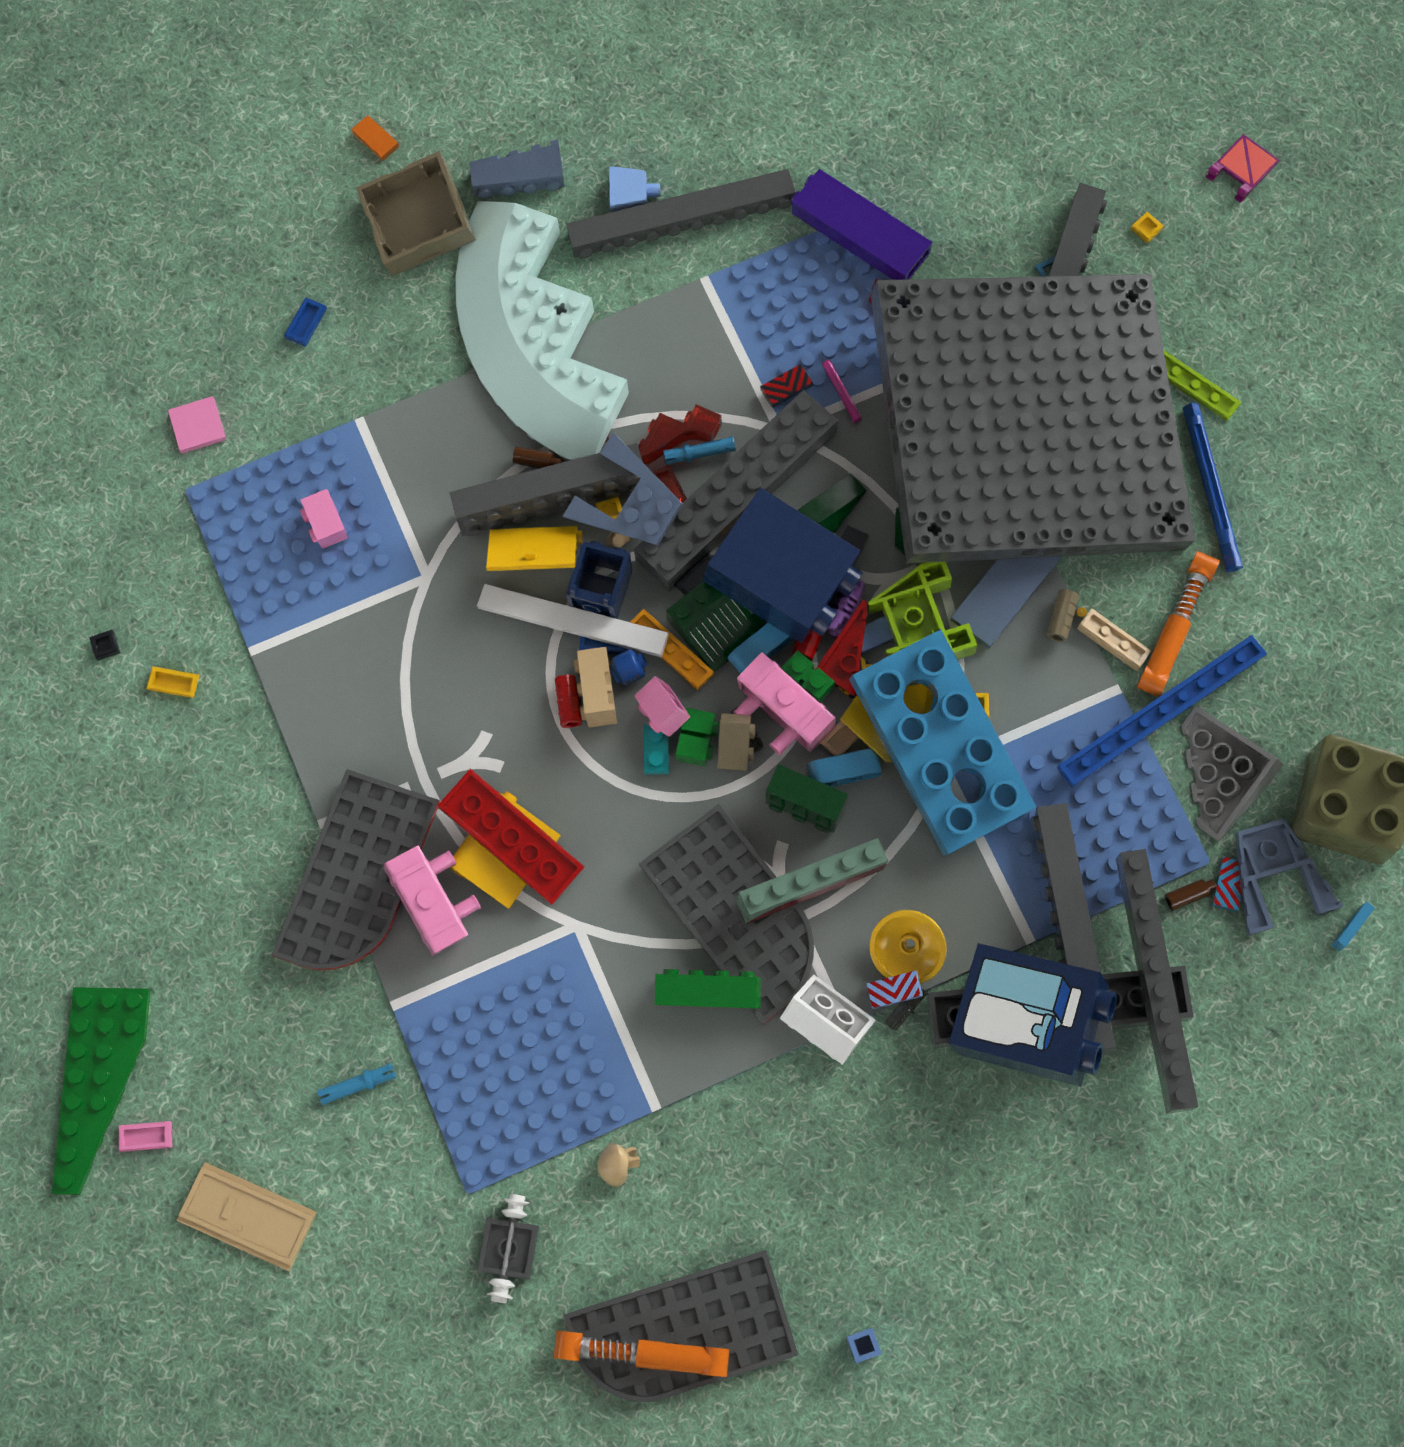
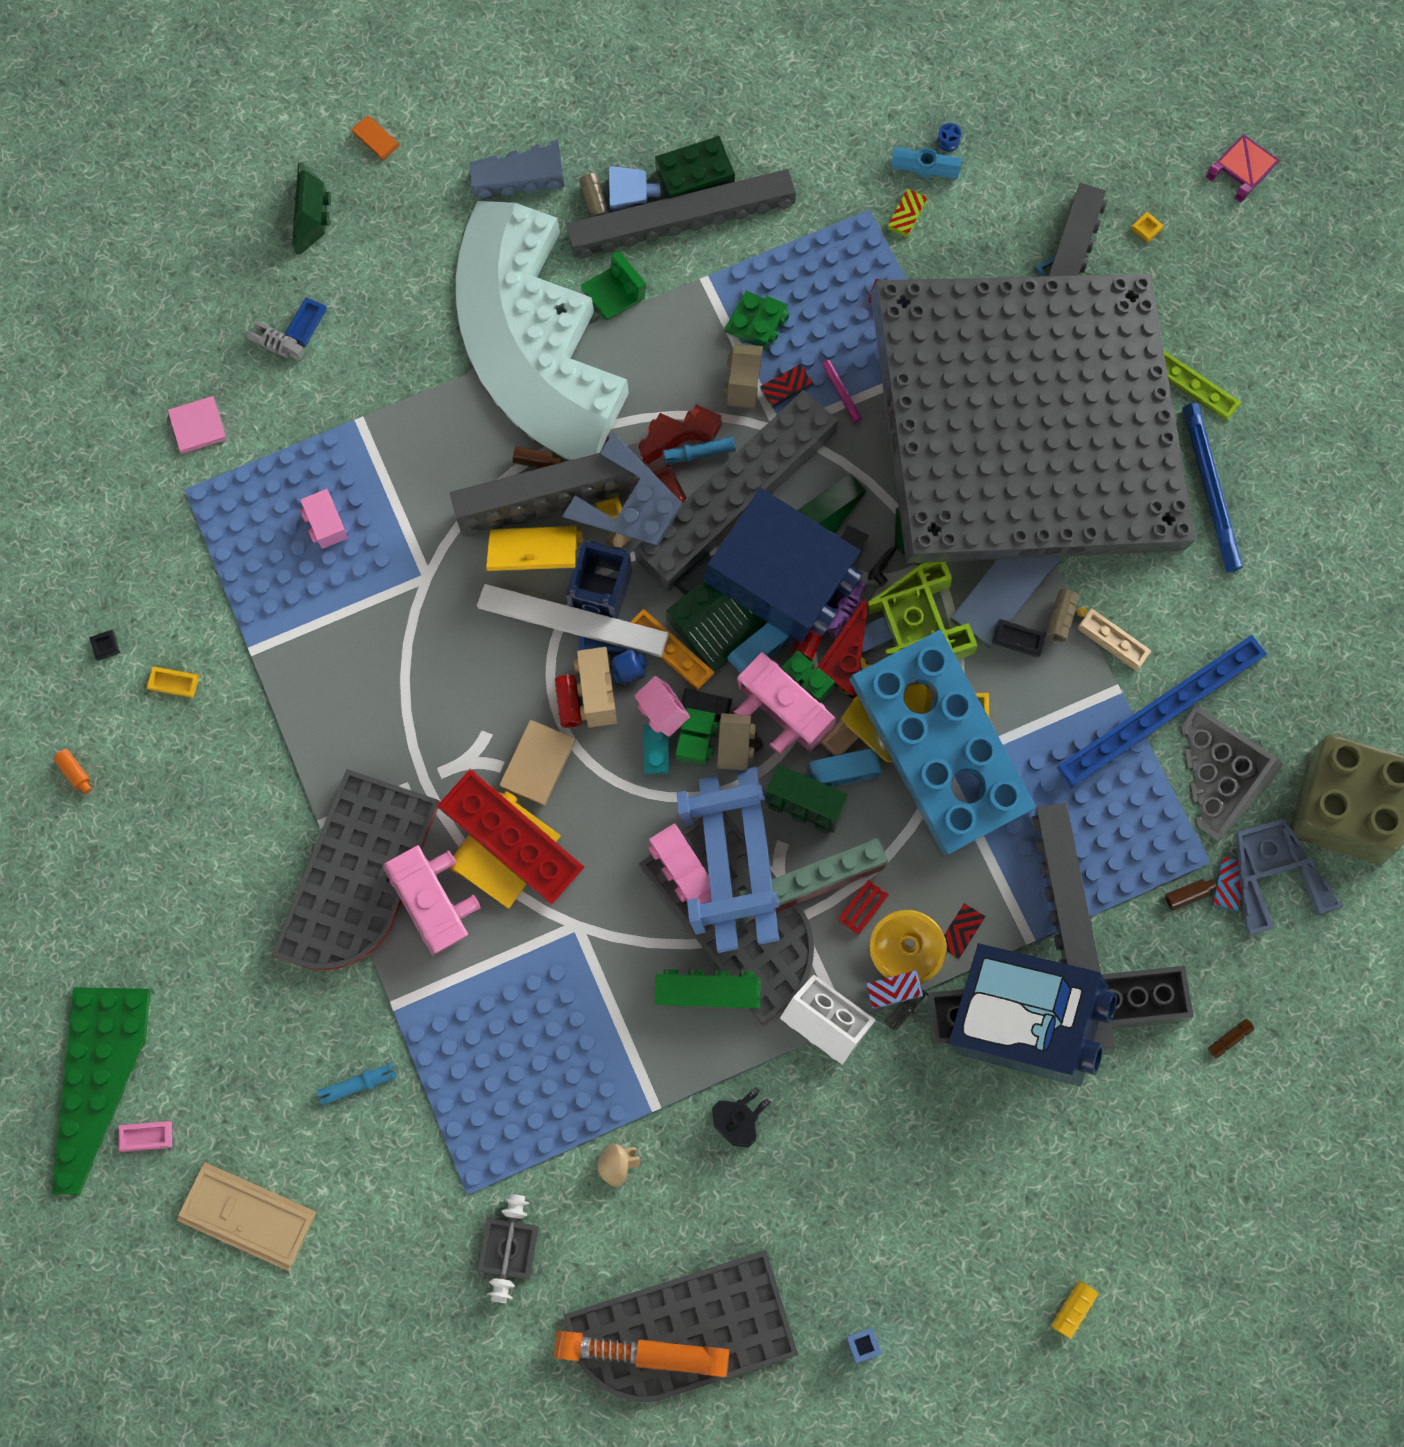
dark tan tile [356,151,476,275] -> none
dark purple brick [791,169,932,280] -> none
dark grey brick [1116,849,1198,1114] -> none
orange piece [1136,551,1220,698] -> none
dark azure tile [1331,901,1375,951] -> none
none -> orange cylinder [53,749,92,795]
none -> light grey hinge [246,321,305,361]
none -> dark green wedge [292,162,331,254]
none -> tan tile [499,720,576,806]
none -> dark tan axle [579,173,610,218]
none -> green bracket [581,251,646,320]
none -> bright pink brick [648,823,712,926]
none -> dark green brick [655,136,735,199]
none -> medium blue fence [676,767,779,953]
none -> black tile [681,688,733,721]
none -> black hinge [712,1087,771,1148]
none -> dark tan brick [723,343,763,409]
none -> green plate [725,290,790,351]
none -> red tile [838,879,889,936]
none -> black bar [868,545,897,587]
none -> tile [887,189,928,238]
none -> dark azure piece [891,147,962,179]
none -> blue wheel [937,123,961,152]
none -> tile [944,903,986,958]
none -> black tile [992,619,1046,657]
none -> yellow axle [1050,1280,1099,1340]
none -> reddish brown axle [1208,1019,1255,1058]

